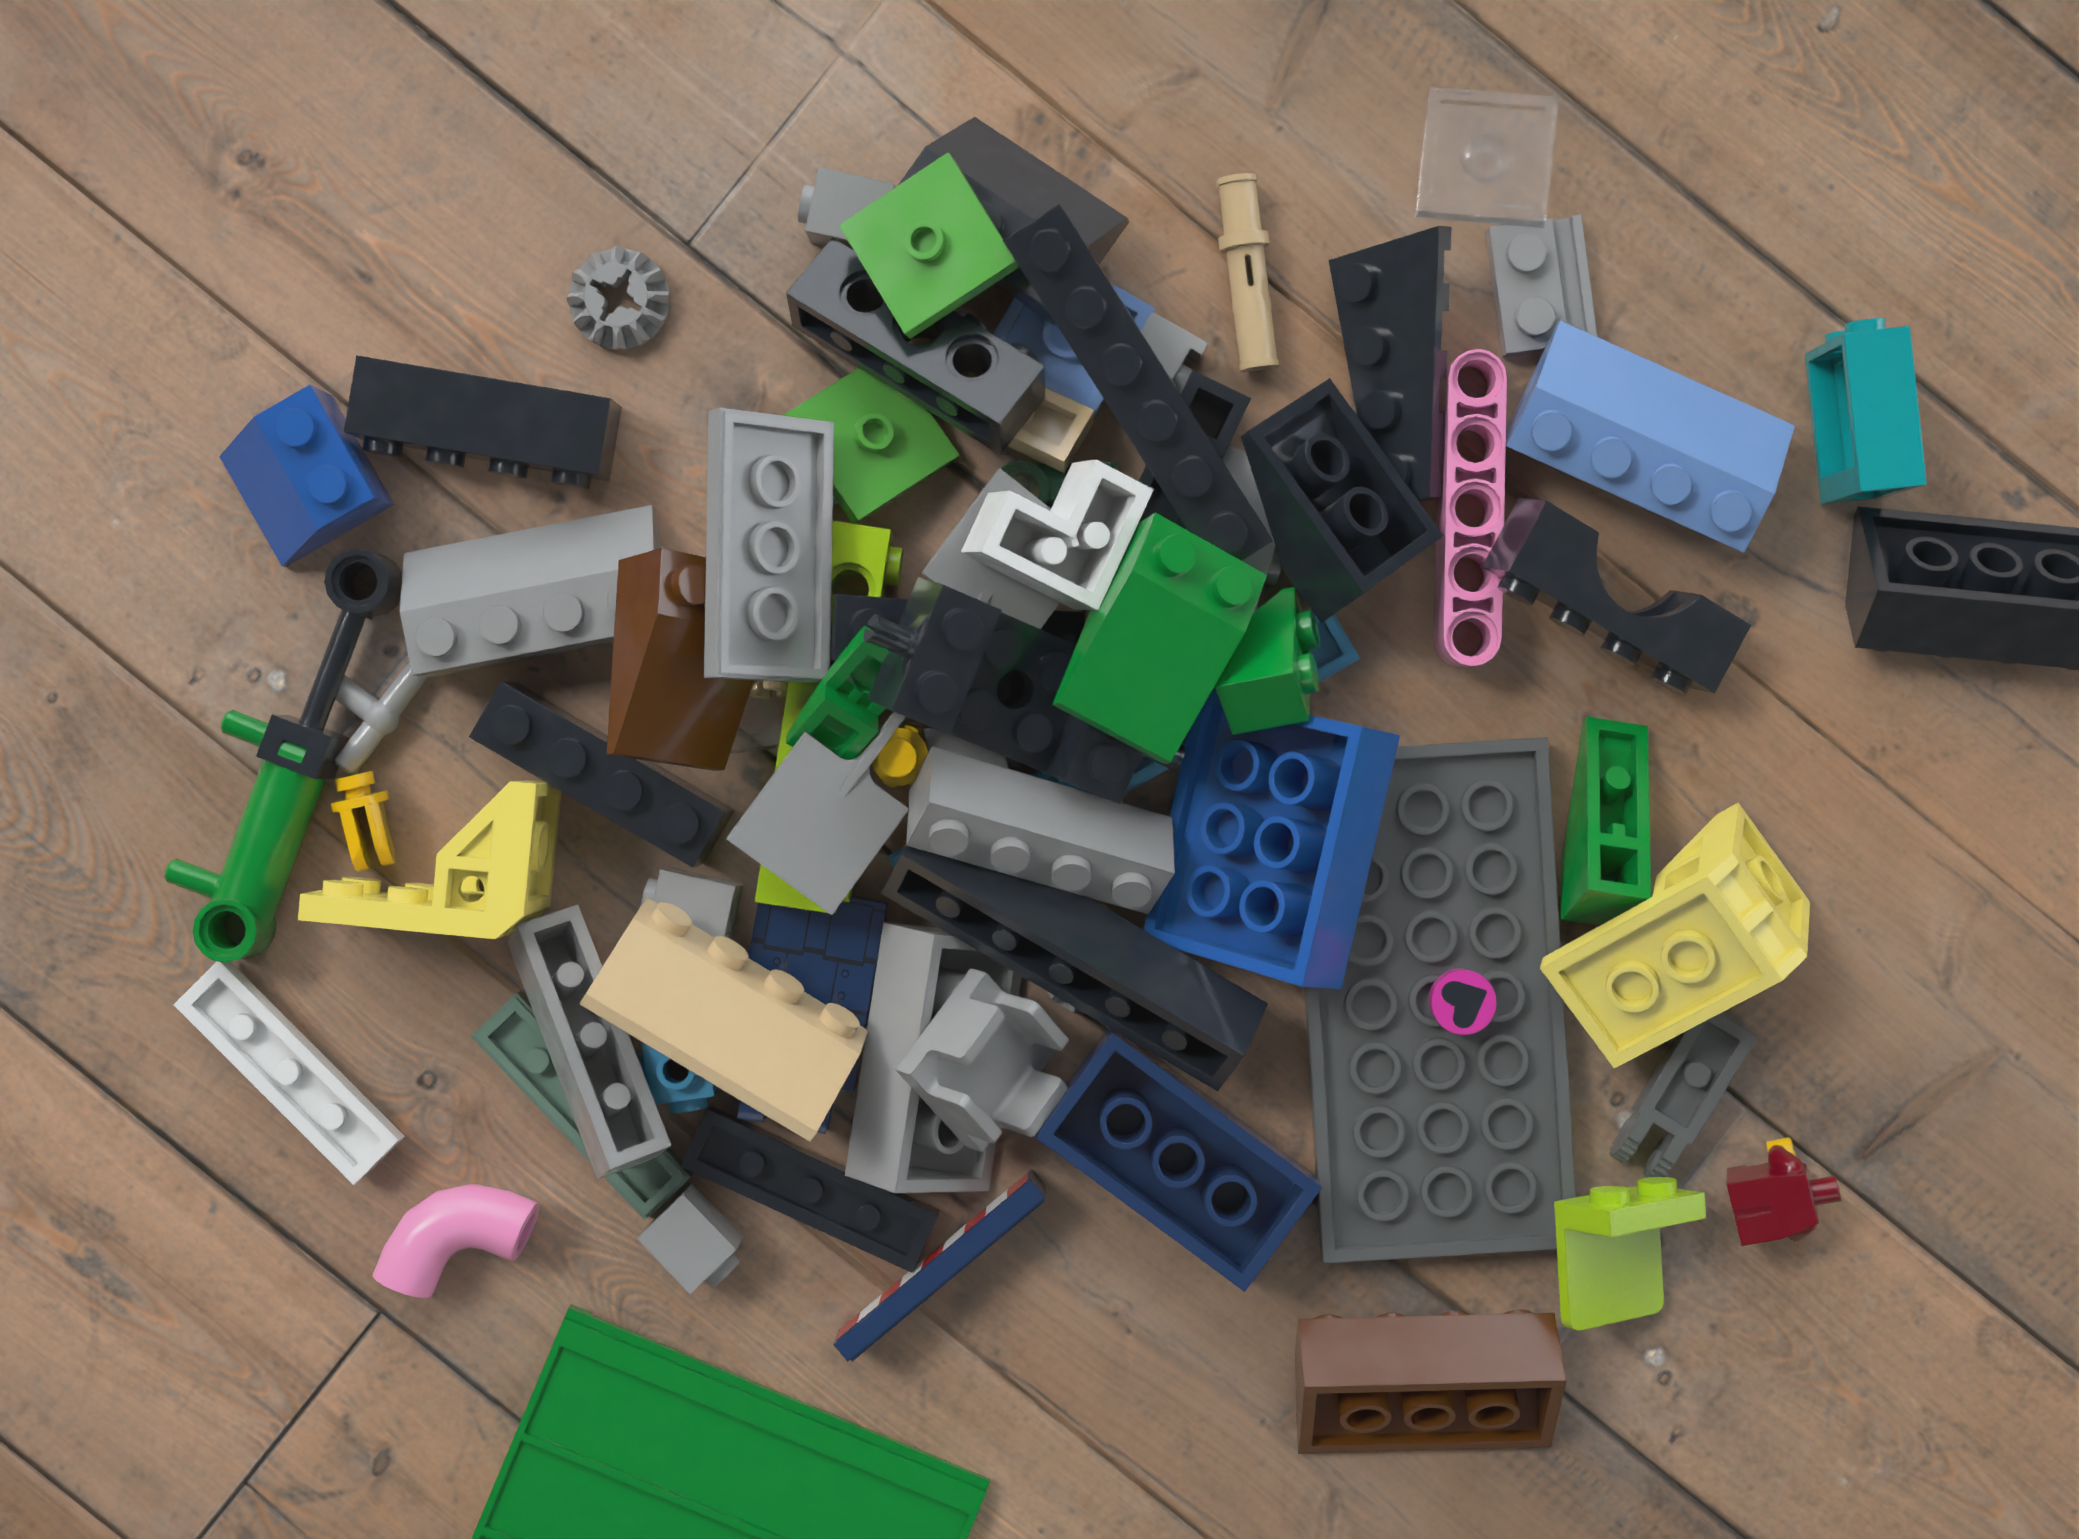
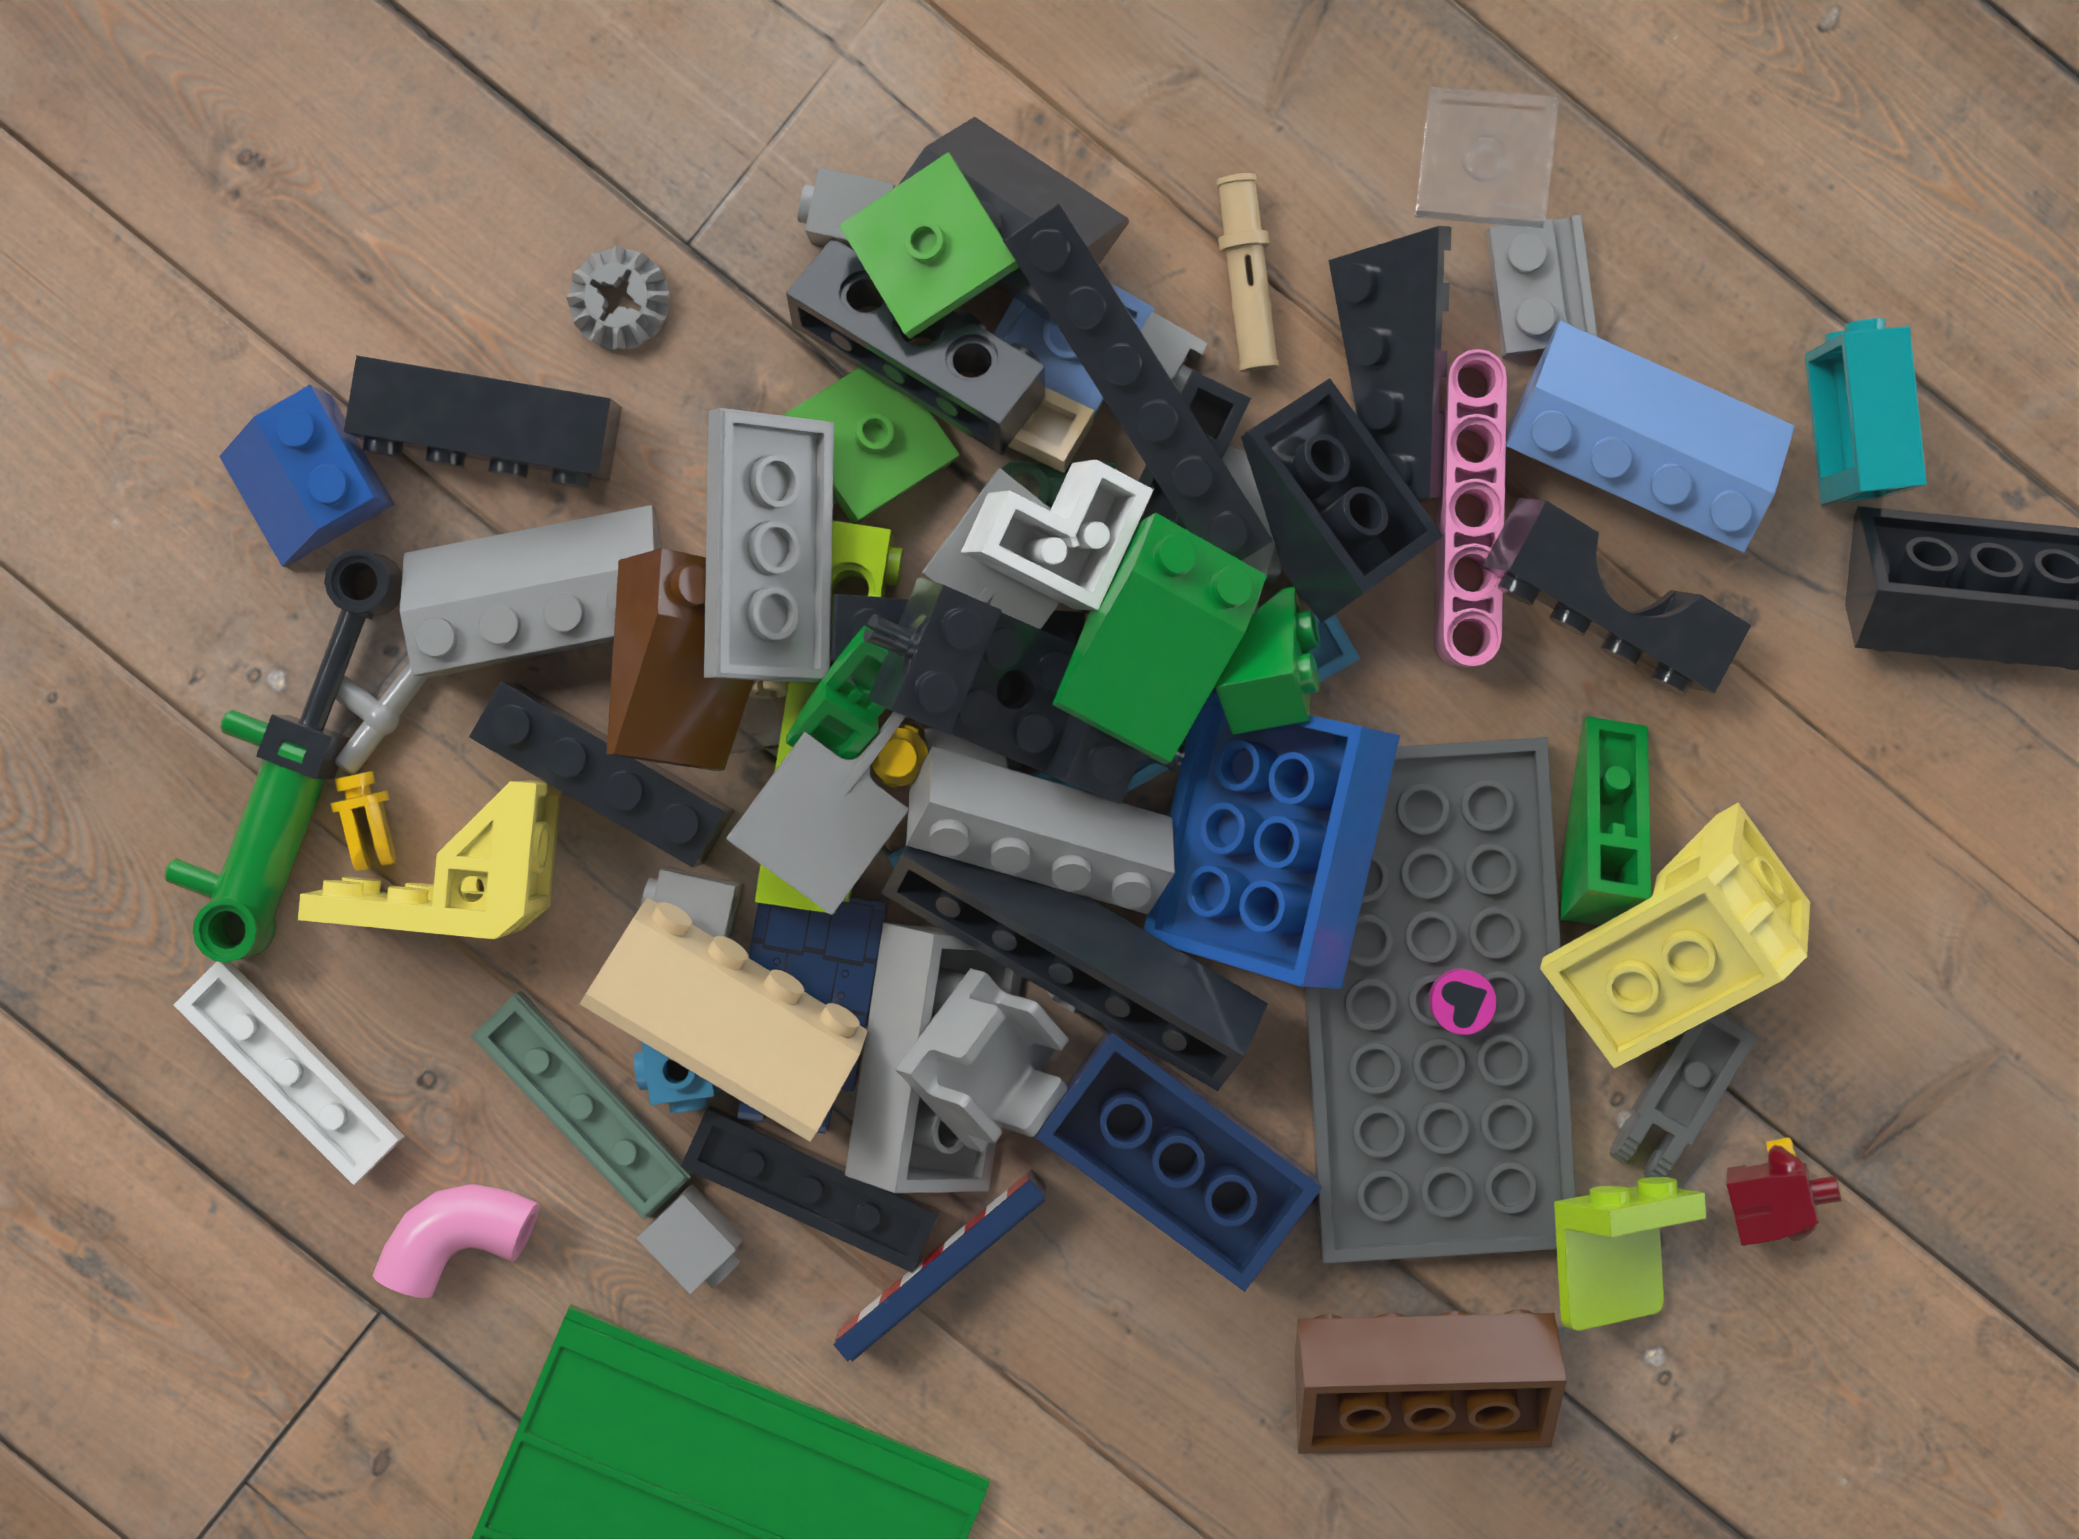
light grey brick [507,904,672,1180] -> none

